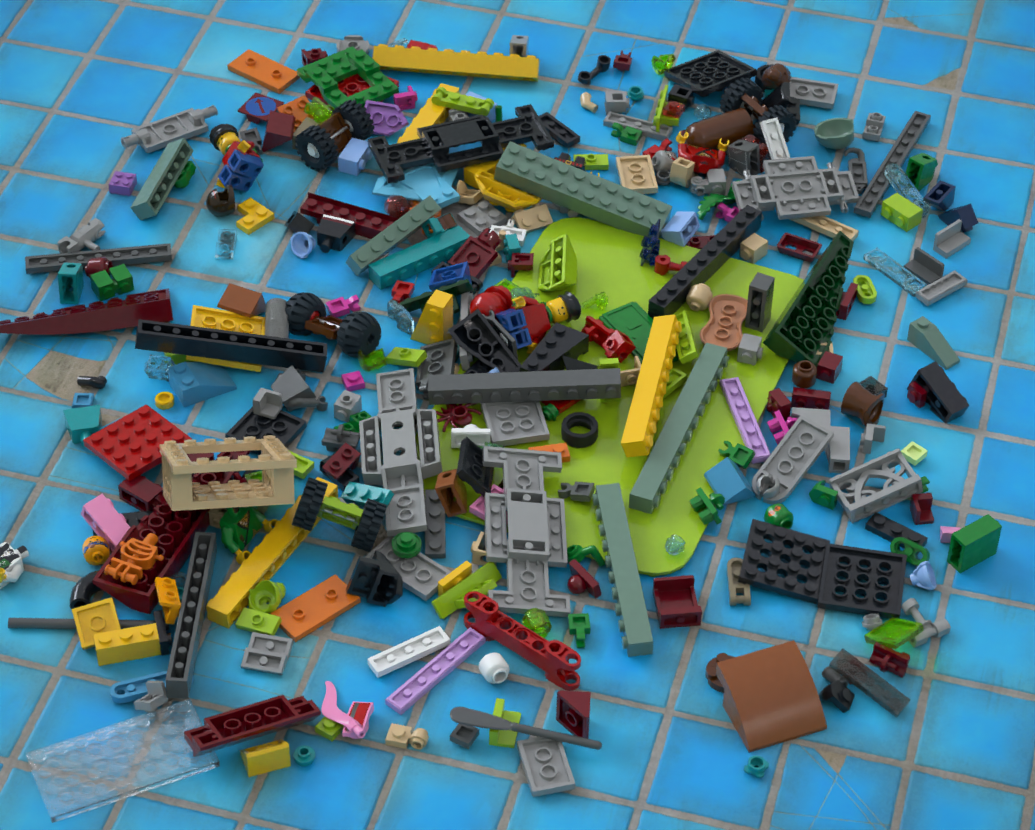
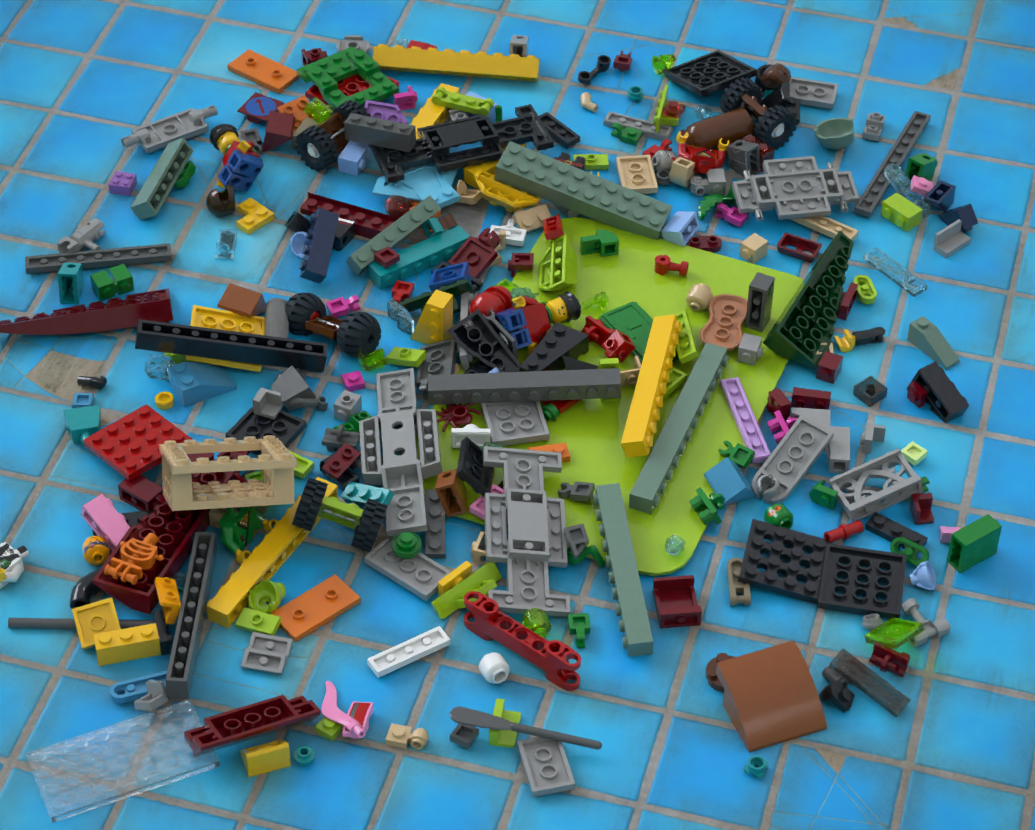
dark red head [85,257,113,278] -> none
black piece [346,551,403,607] -> none
lavender tile [385,627,486,715] -> none
light grey plate [457,199,507,236] -> none
teal piece [503,234,521,262] -> none
slope [556,690,591,739] -> none
black tyre [561,412,598,448] -> none
dark red tile [567,559,601,599] -> none
light grey brick [605,91,629,115] -> none
hinge [639,219,661,266] -> none
black brick [648,205,762,319] -> none
black brick [668,84,695,109] -> none
white plate [760,118,790,160] -> none
reddish brown head [792,360,817,388] -> none
reddish brown hat [841,382,885,426] -> none
dark grey plate [844,148,868,194] -> none
dark grey panel [903,247,944,286] -> none
light grey plate [915,270,968,306] -> none
none -> dark blue brick [299,208,339,284]
none -> dark grey brick [344,113,416,153]
none -> dark red plate [374,246,400,268]
none -> red plate [543,214,564,240]
none -> dark grey slope [564,524,589,559]
none -> green brick [580,230,619,257]
none -> red pin [824,520,864,544]
none -> piece [834,327,885,352]
none -> bright pink bracket [911,175,933,205]

